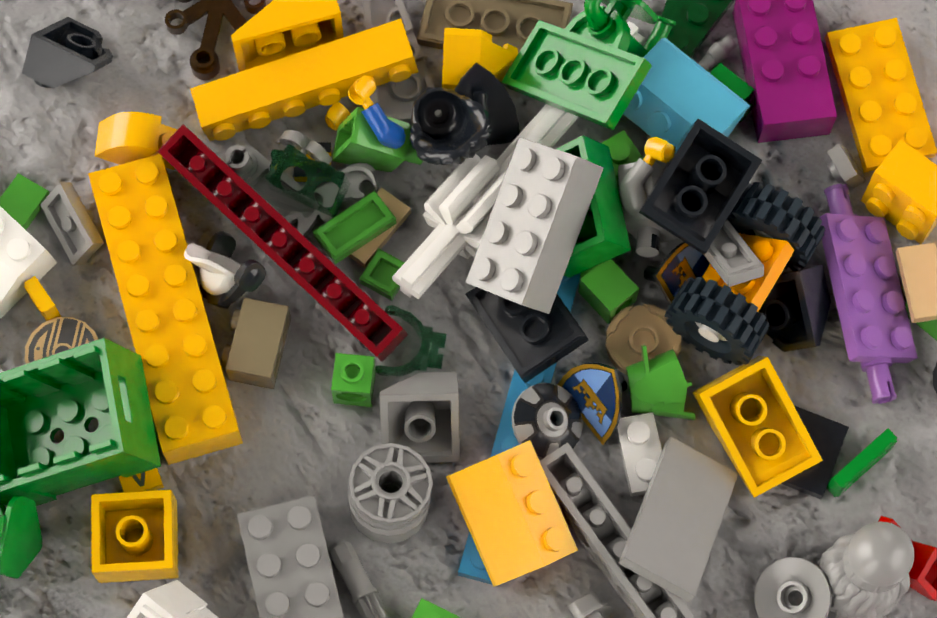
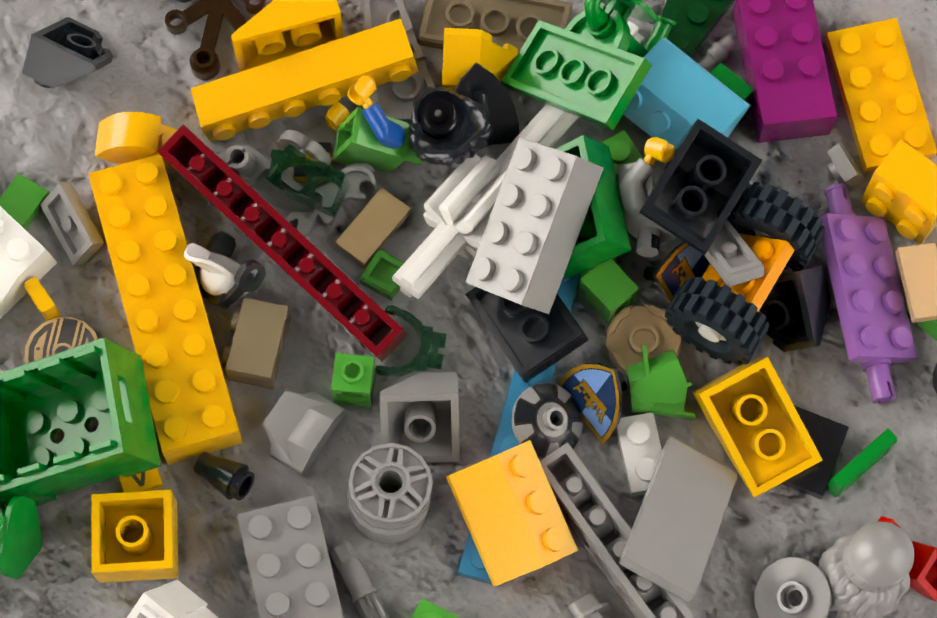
bright green tile [313,190,397,265] -> none
none -> black cone [194,452,255,501]
none -> light grey slope [262,390,346,476]

